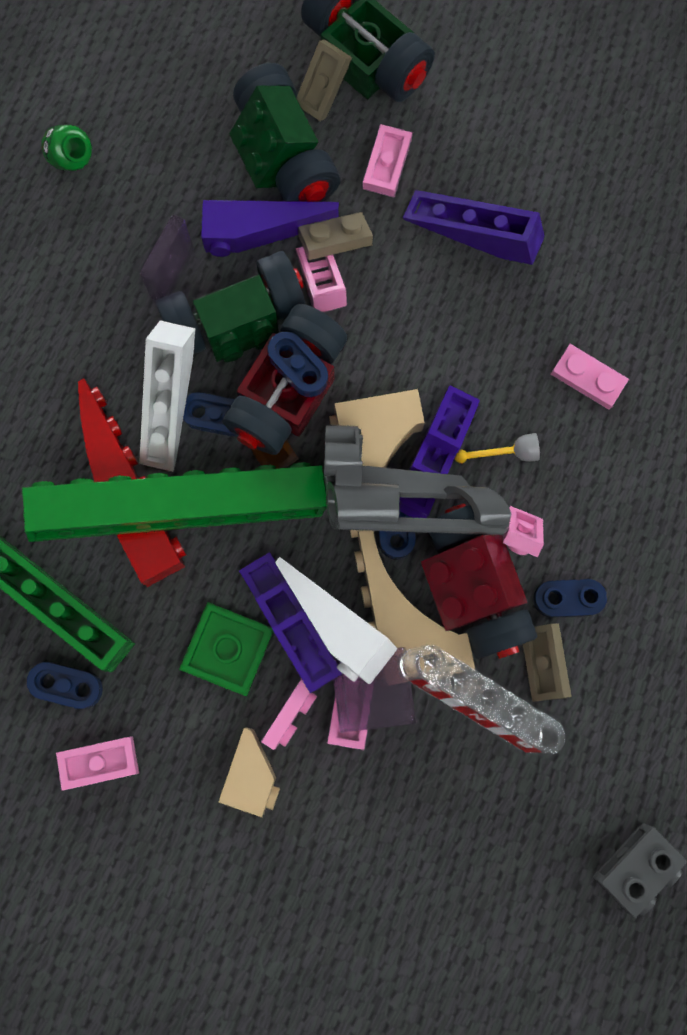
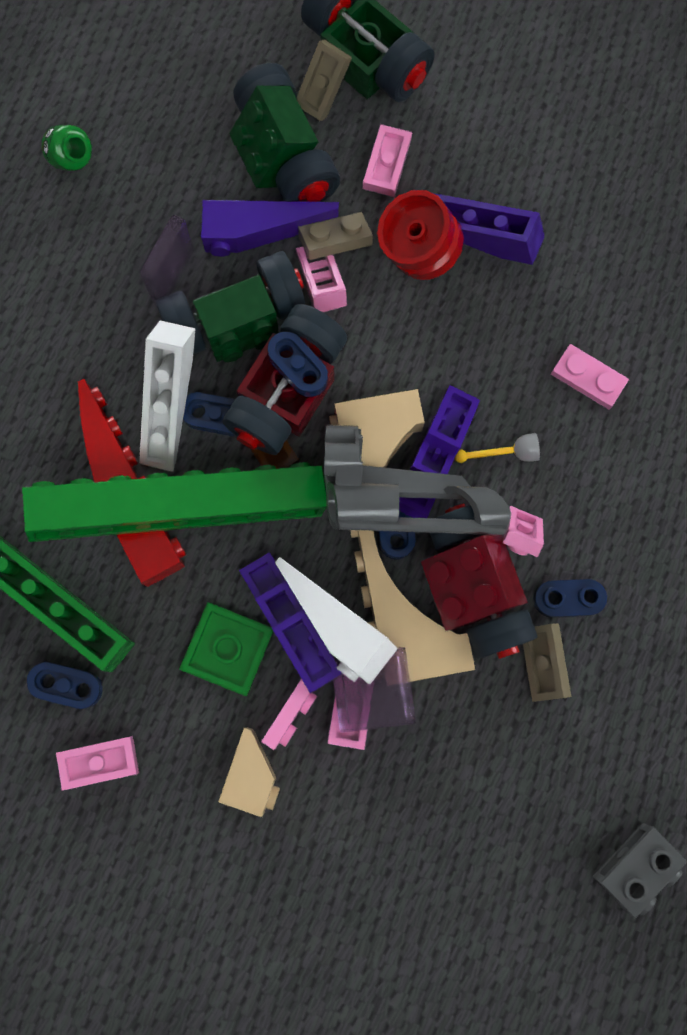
clear beam [398,645,565,754] -> none
none -> red wheel [377,190,464,280]

